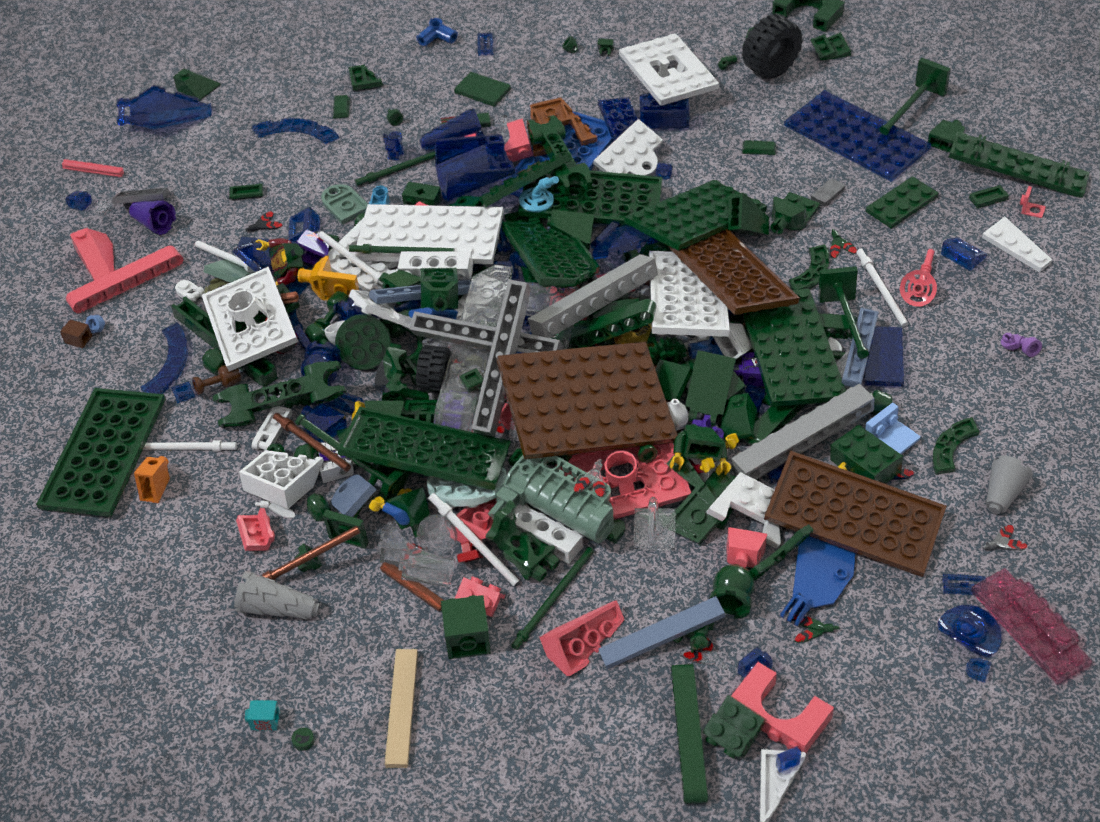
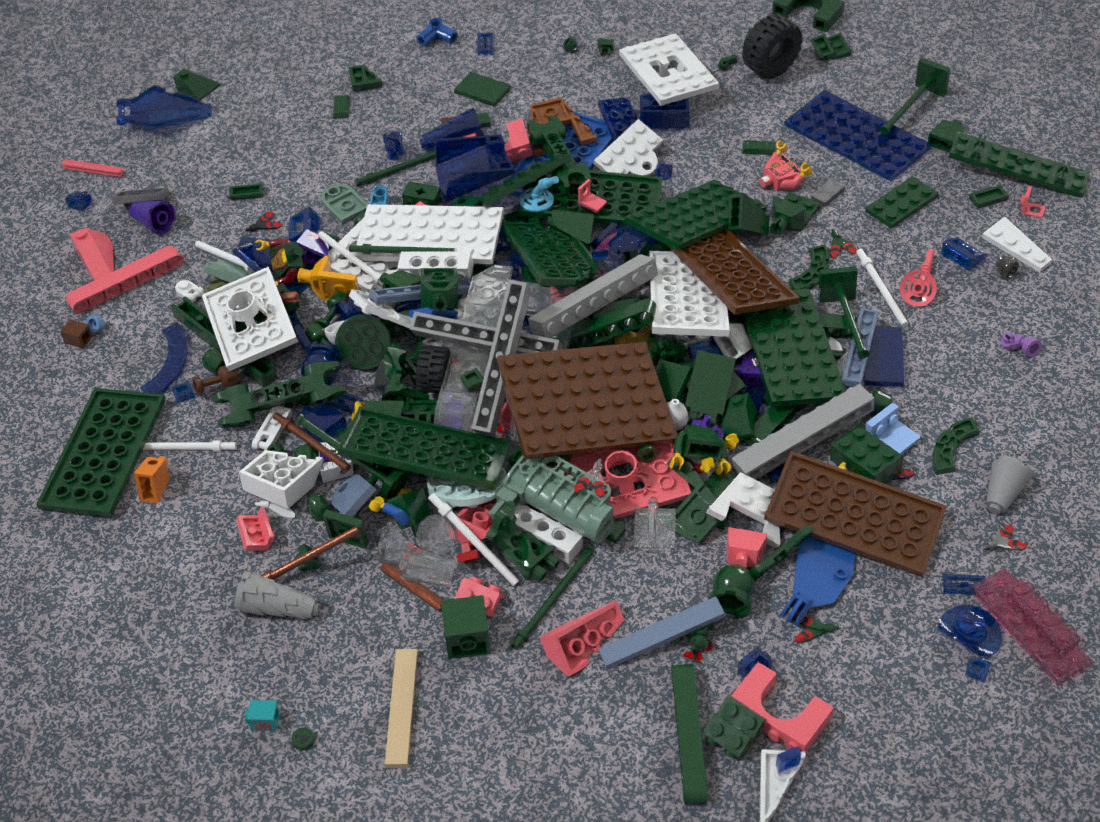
clear blue tile [251,118,339,144] -> none
dark green tile [387,109,403,126] -> none
none -> coral bracket [578,179,607,213]
none -> coral torso [759,140,813,191]
none -> clear smoke cone [995,256,1019,279]

